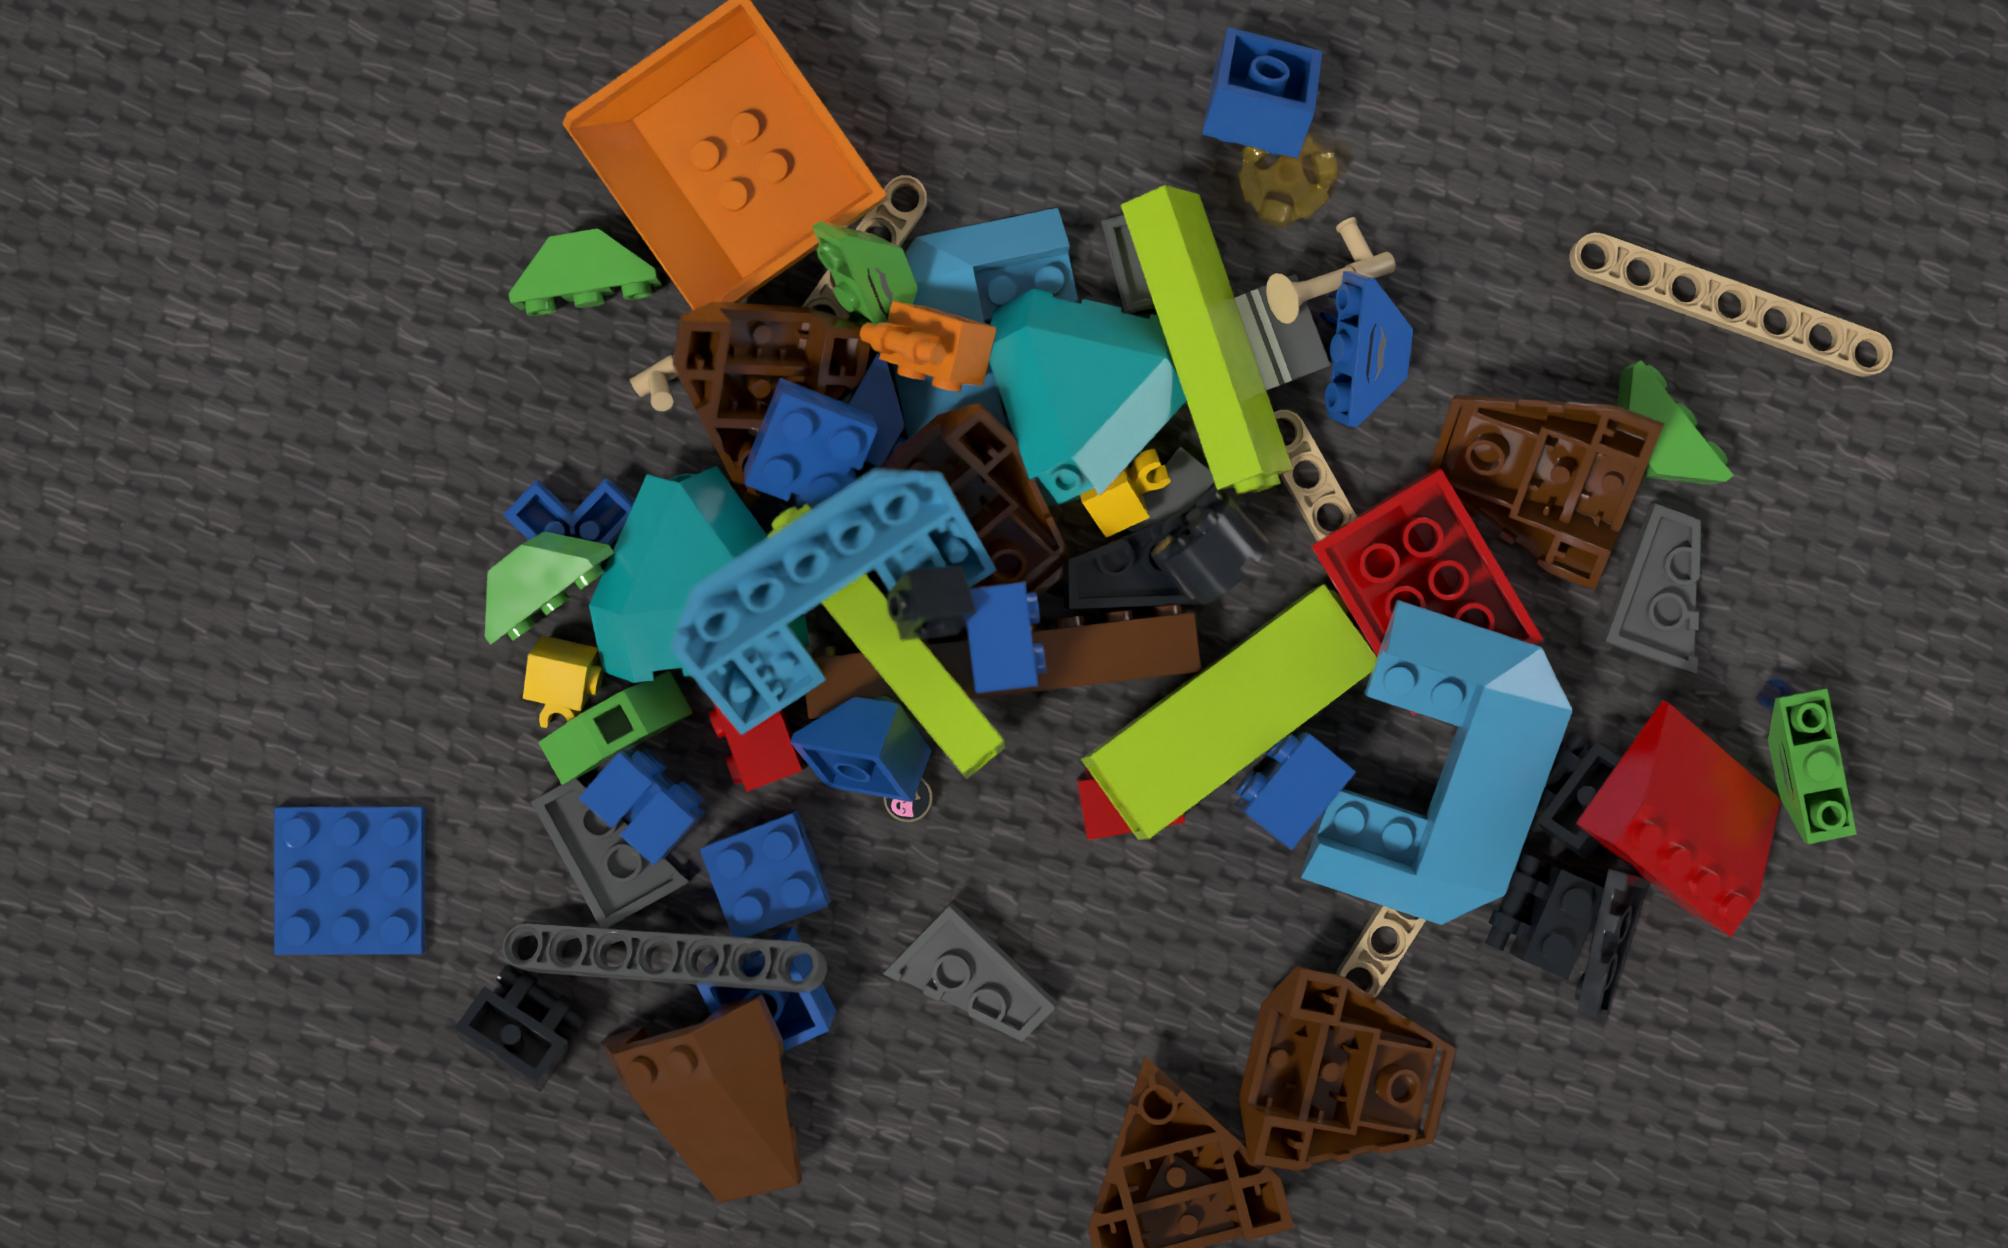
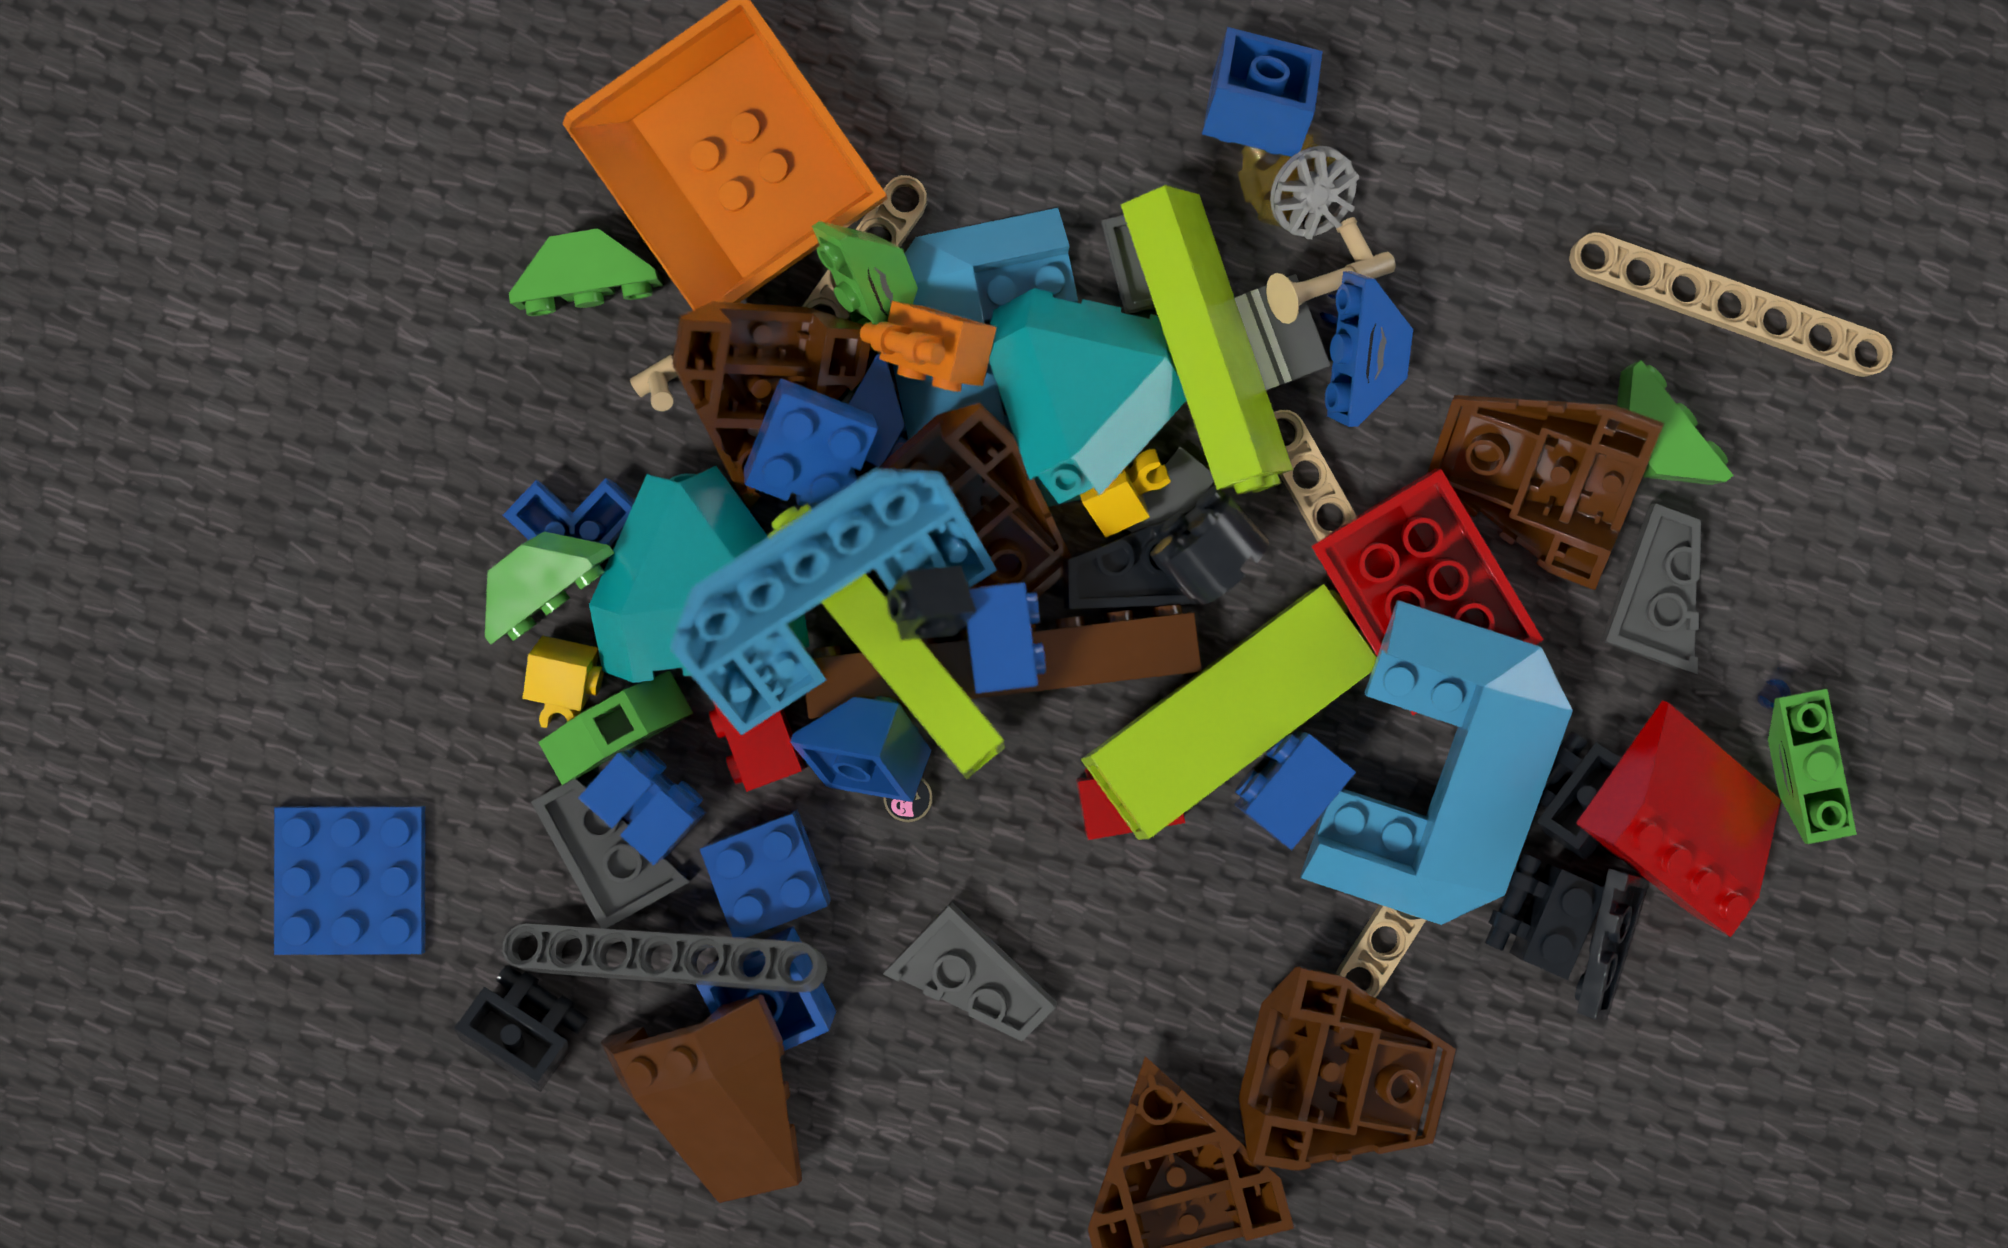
none -> light grey wheel [1270,146,1359,239]

